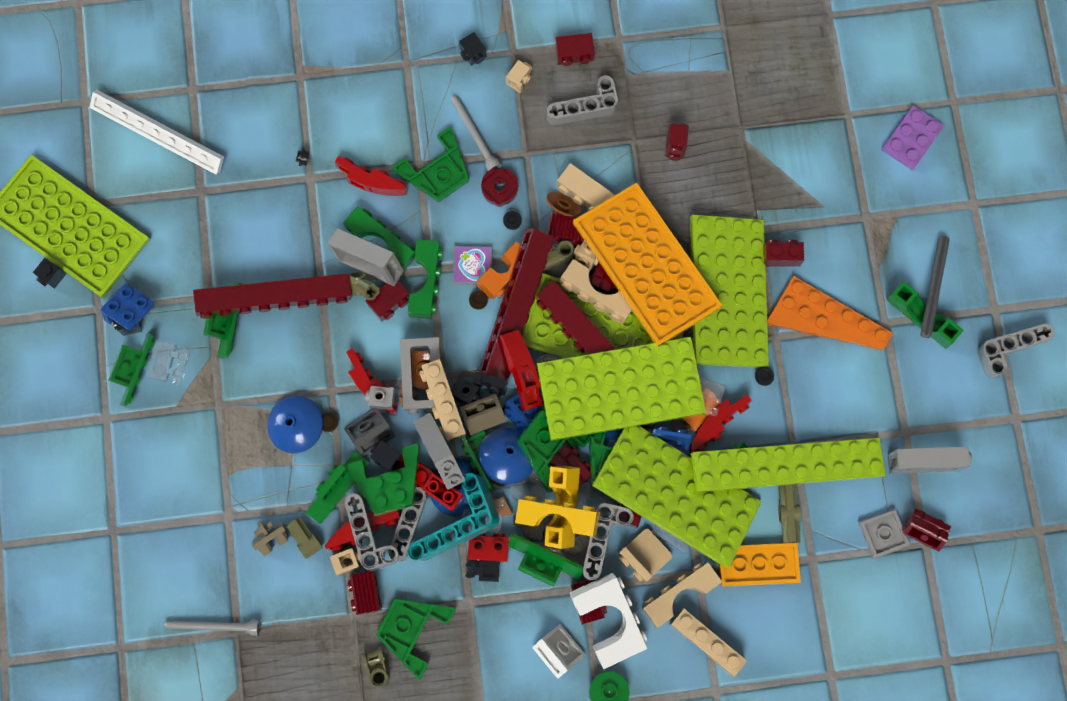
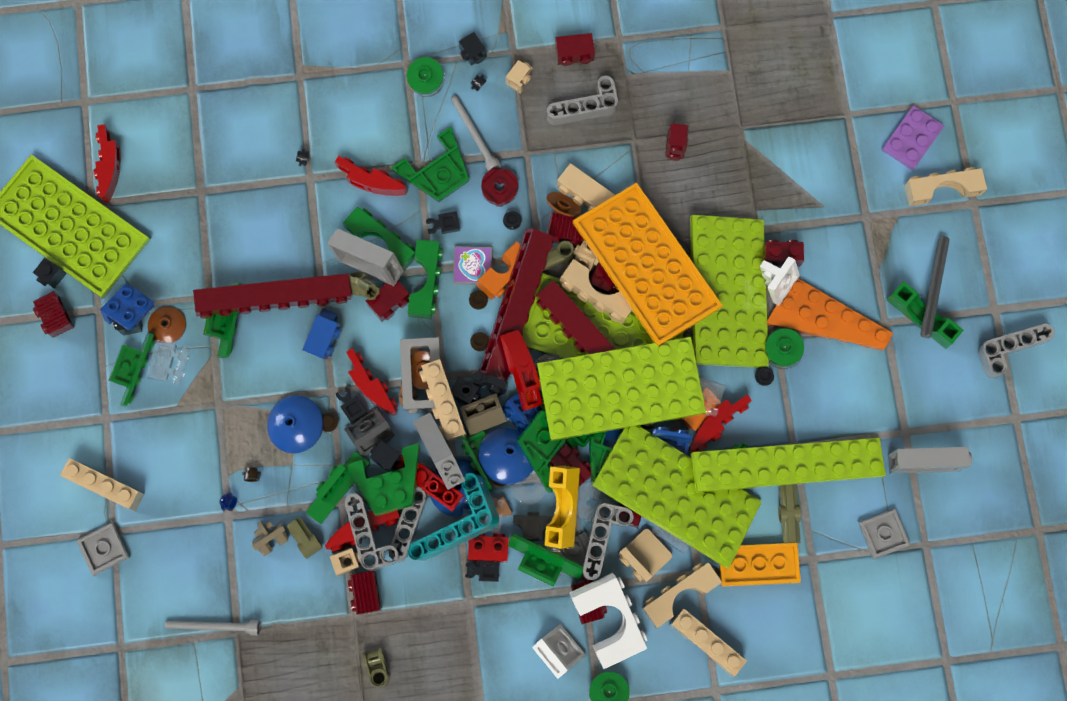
white plate [90,90,224,175] -> none
light grey brick [365,386,395,410] -> none
green wing [376,599,456,680] -> none
yellow arch [515,496,600,536] -> none
dark red brick [902,508,951,552] -> none
none -> dark red brick [33,291,74,338]
none -> tan arch [60,458,144,512]
none -> light grey tile [76,522,130,576]
none -> red slope [93,124,121,203]
none -> dark orange dish [148,307,186,344]
none -> clear blue plate [219,492,237,511]
none -> dark brown plate [242,467,261,482]
none -> blue hinge [302,309,342,359]
none -> black plate [336,387,367,424]
none -> green piece [406,57,445,97]
none -> black plate [426,211,460,234]
none -> dark brown plate [470,332,489,351]
none -> black plate [471,74,487,92]
none -> white bracket [760,257,800,306]
none -> green piece [765,328,804,369]
none -> tan arch [904,167,987,207]

